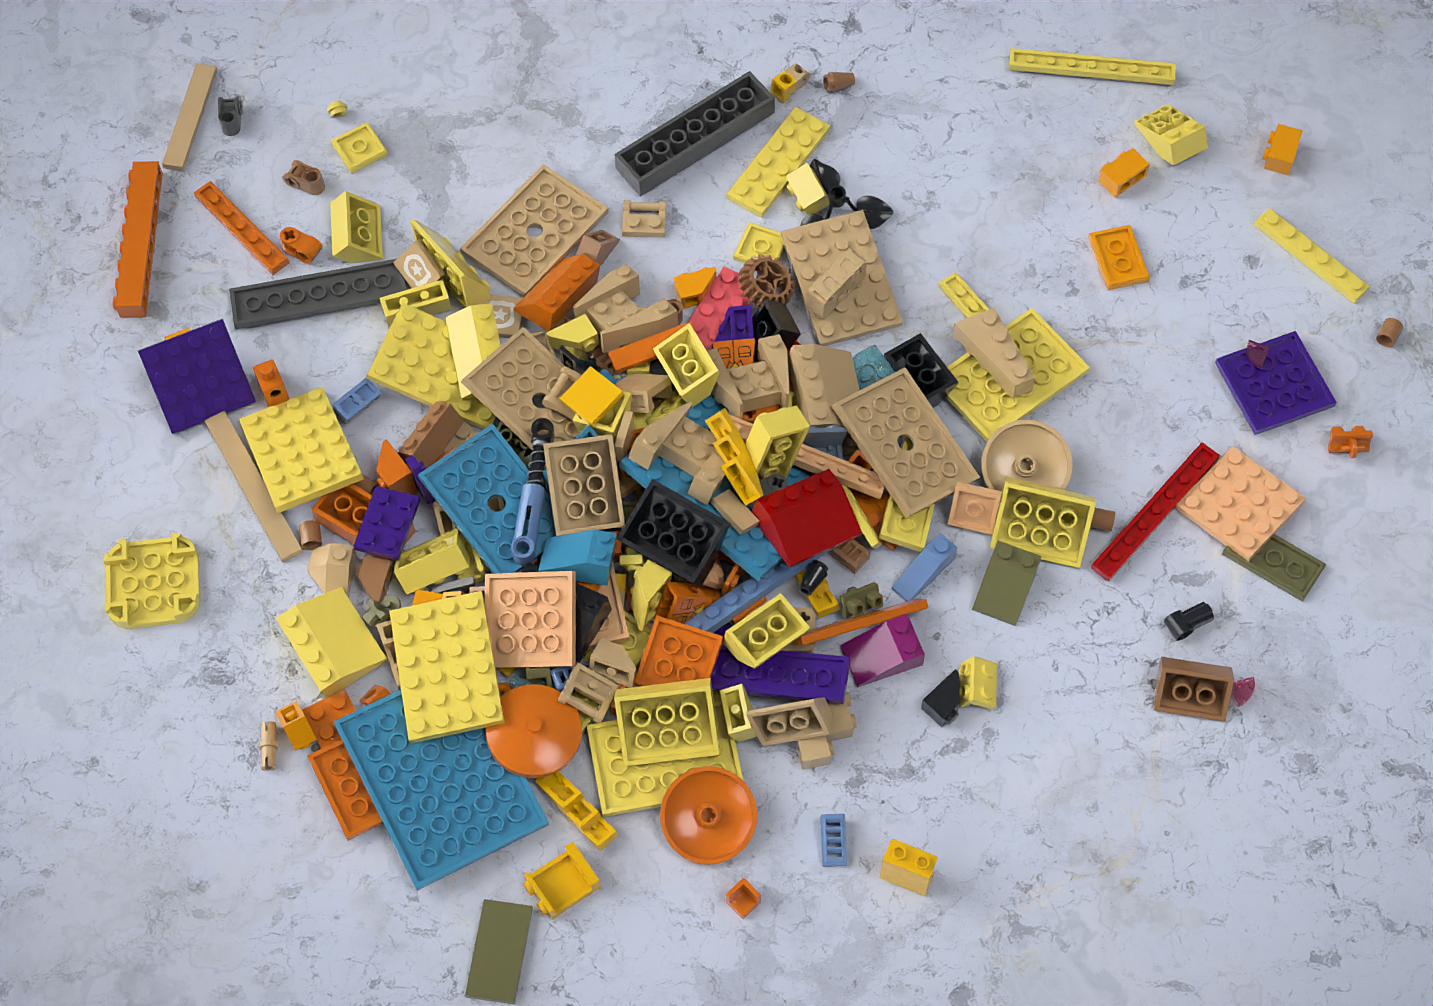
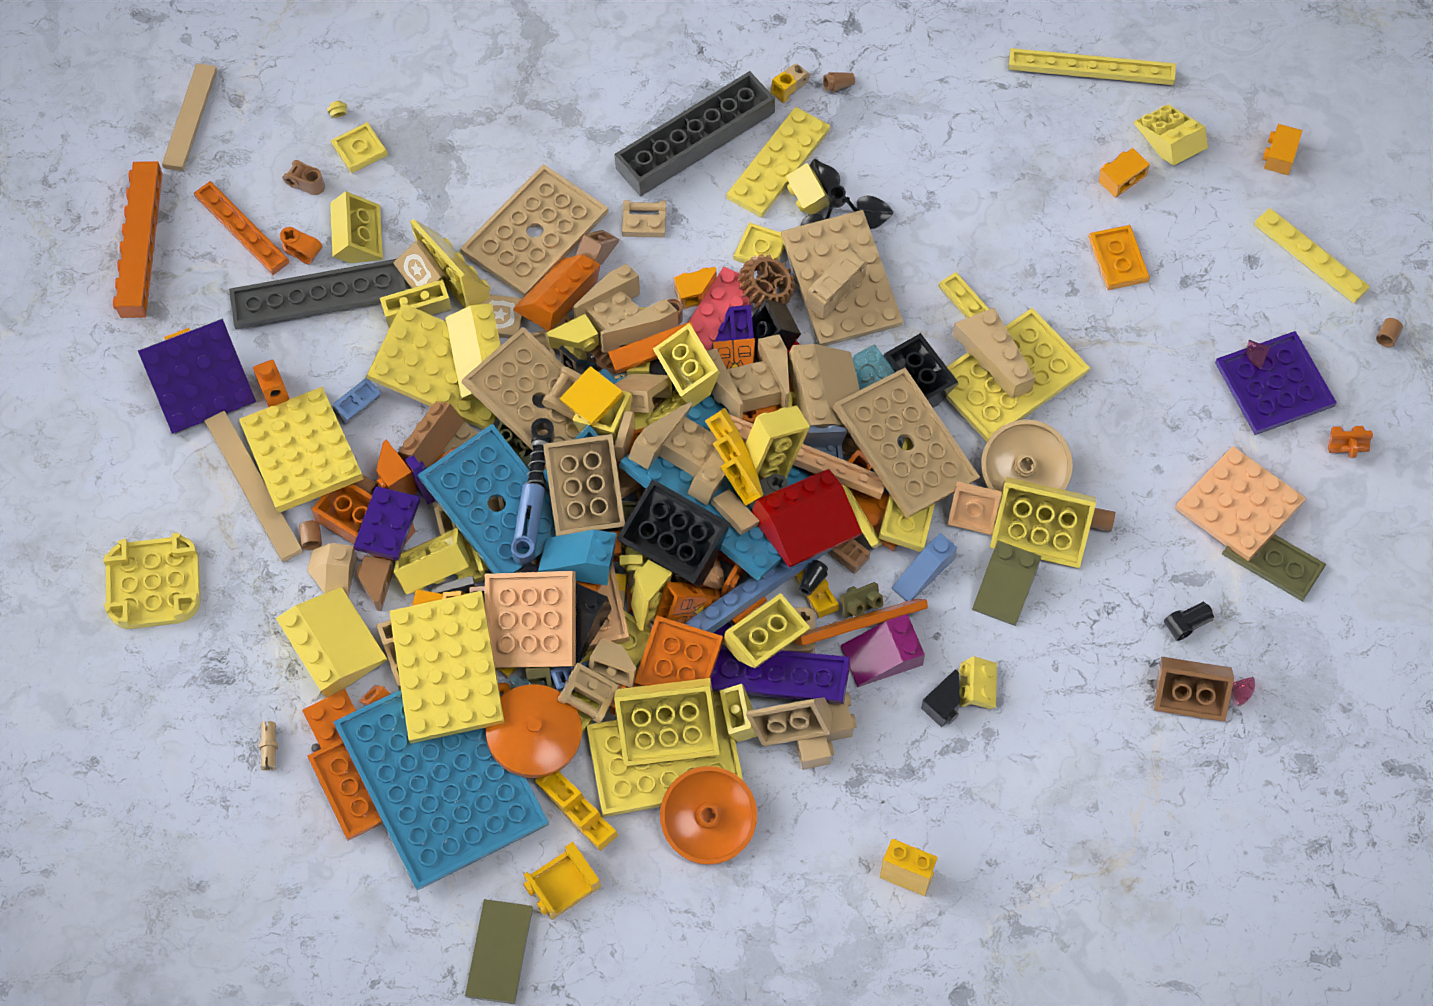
dark grey piece [218,96,242,136] -> none
light orange slope [275,701,317,751] -> none
olive hips [362,595,401,629] -> none
orange panel [726,877,761,919] -> none
medium blue slope [820,814,847,867] -> none
red plate [1091,442,1220,582] -> none

